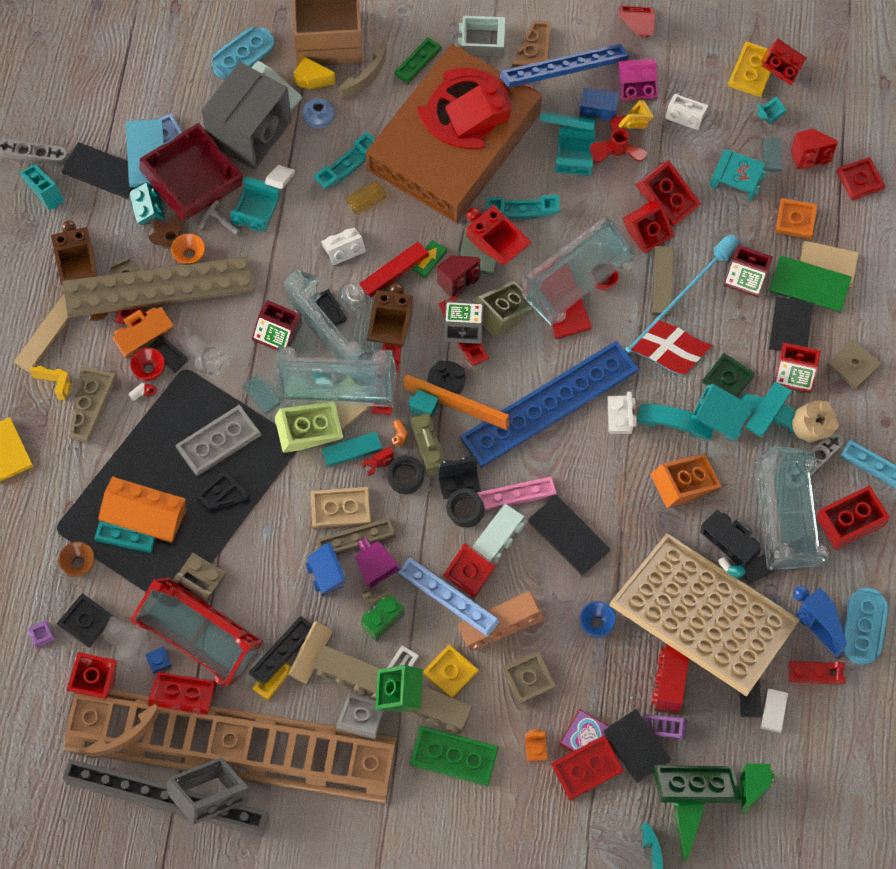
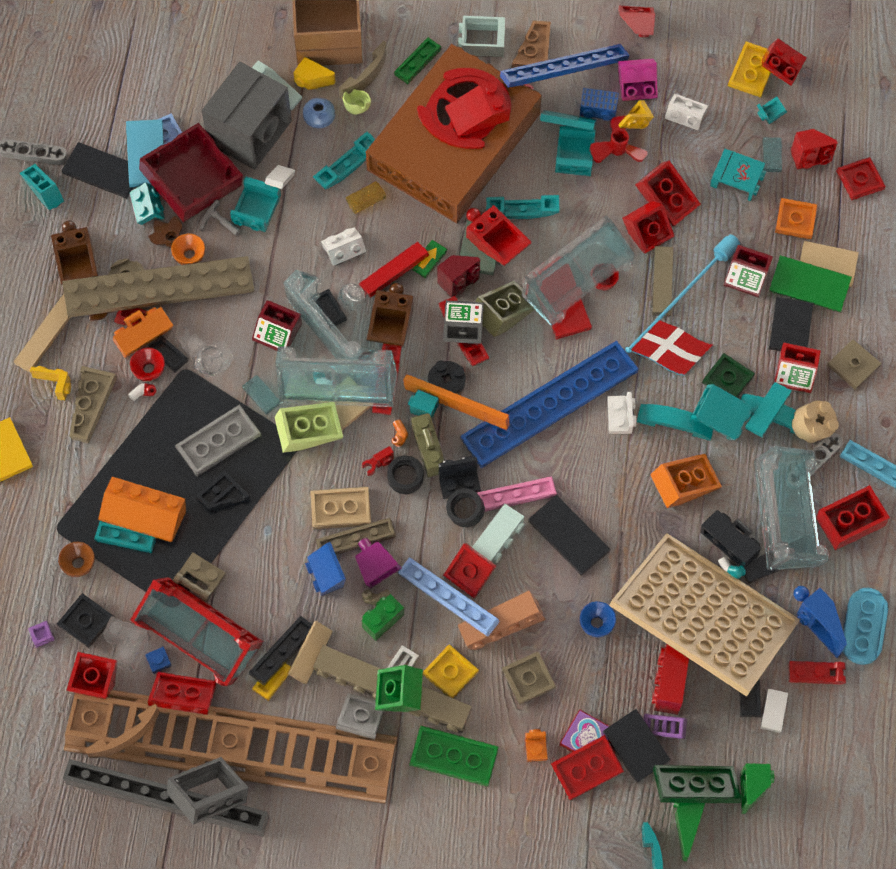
medium azure tile [212,27,274,79] -> none
teal tile [321,432,382,468] -> none
none -> yellowish green hair [342,89,371,115]

